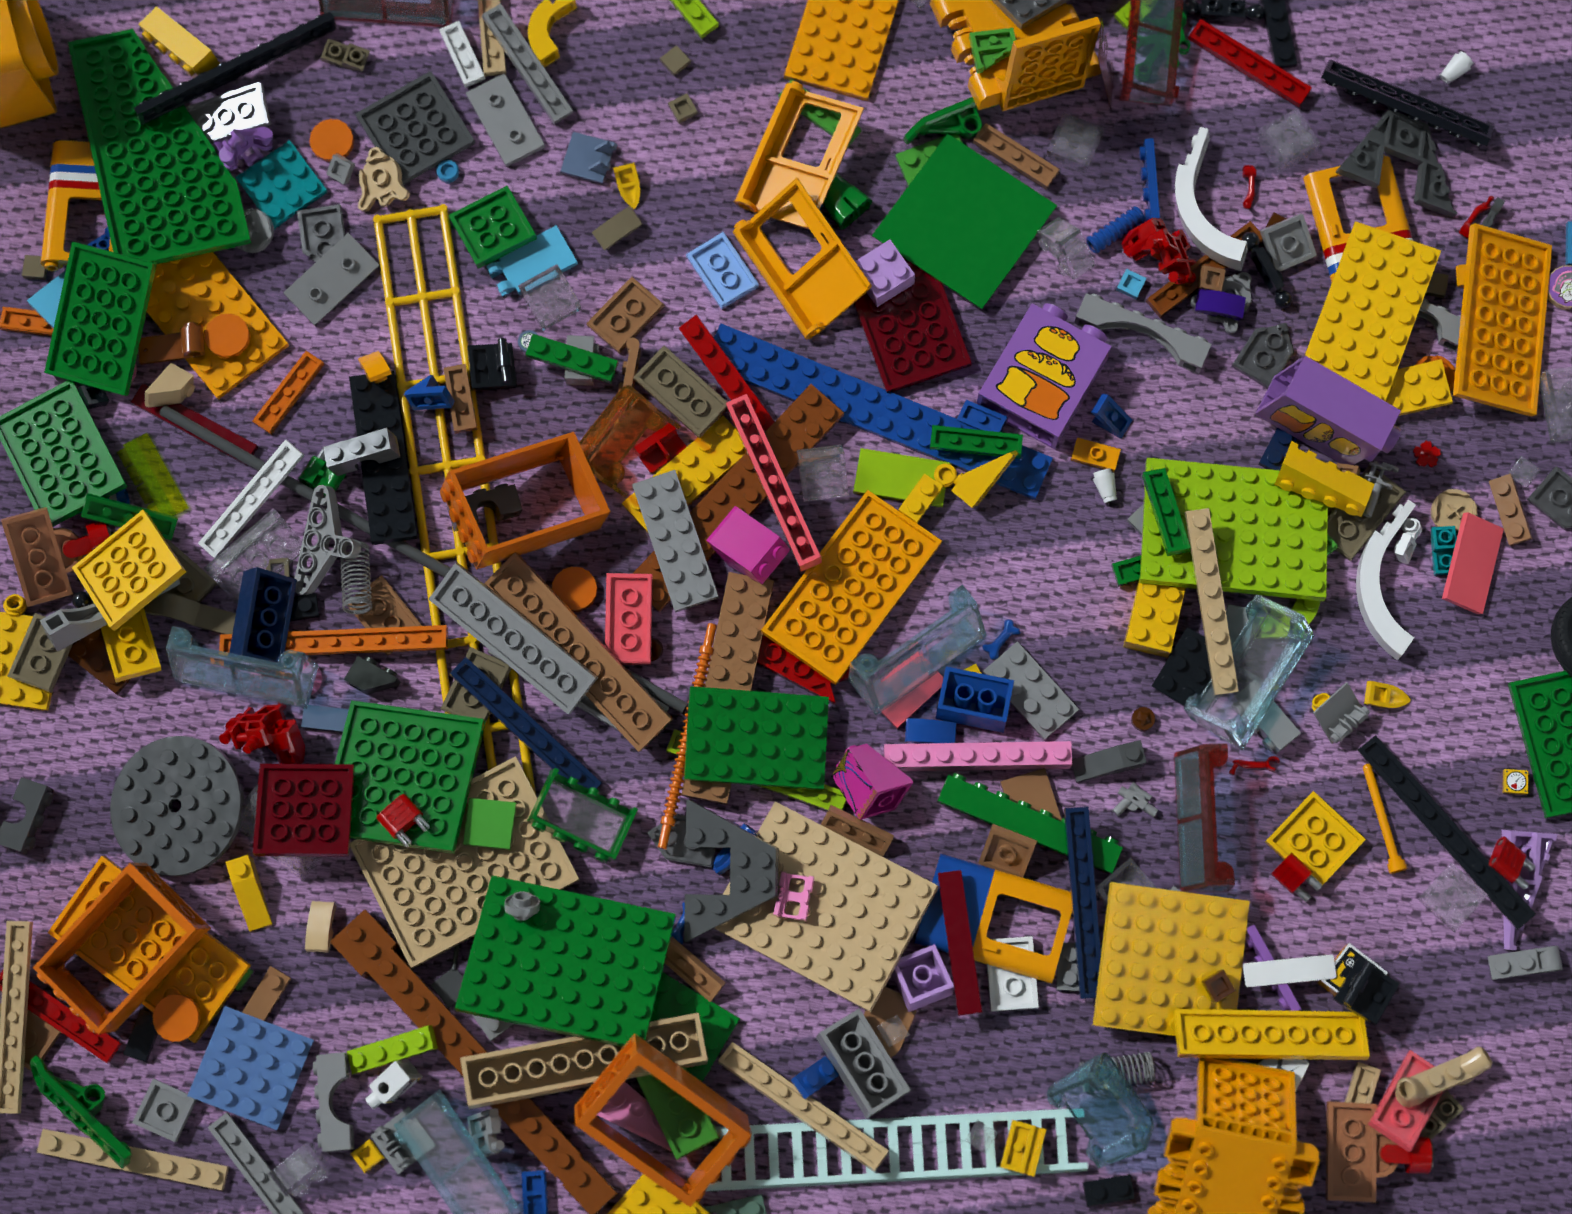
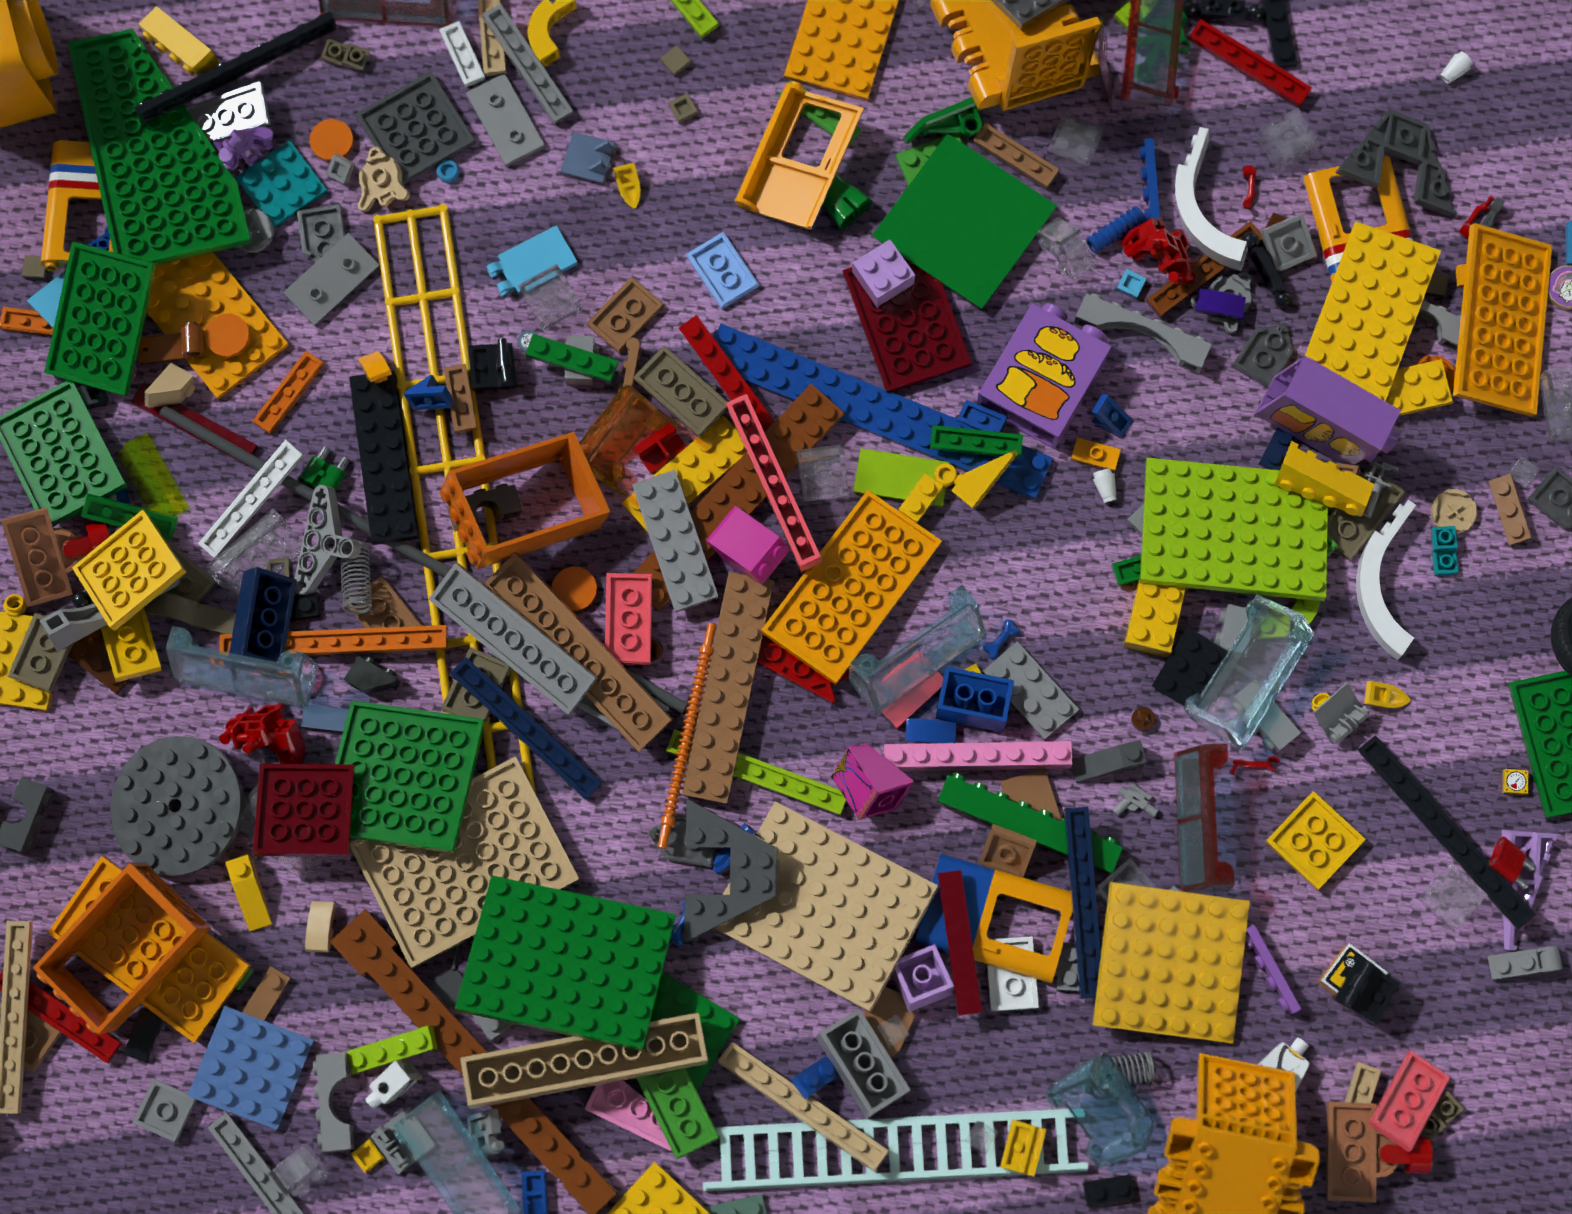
green piece [30,1056,132,1169] -> none
tan plate [37,1129,229,1191] -> none
orange tile [153,994,201,1042] -> none
arch [323,428,400,476] -> none
red piece [376,794,430,847] -> none
green plate [448,185,537,269] -> none
bright green tile [463,798,517,850] -> none
light grey plate [505,892,540,921] -> none
window [527,768,638,863] -> none
orange door [574,1033,752,1207] -> none
dark tan slope [592,206,643,250] -> none
medium nougat plate [665,937,726,1002] -> none
green plate [684,686,829,790] -> none
light orange piece [733,177,872,340] -> none
bright pink piece [773,872,815,922] -> none
medium nougat plate [821,805,894,857] -> none
bright green wing [969,28,1016,74] -> none
green plate [1142,468,1191,556] -> none
yellow plate [1173,1009,1370,1060] -> none
tan plate [1185,508,1239,696] -> none
medium nougat plate [1198,265,1226,292] -> none
reddish brown plate [1201,969,1236,1003] -> none
white sticker [1243,955,1336,987] -> none
red piece [1271,852,1323,902] -> none
black plate [1321,59,1494,146] -> none
light orange piece [1363,764,1408,874] -> none
white plate [1394,518,1422,564] -> none
tan plate [1395,1046,1492,1107] -> none
red plant [1413,440,1441,468] -> none
coral tile [1442,512,1504,615] -> none

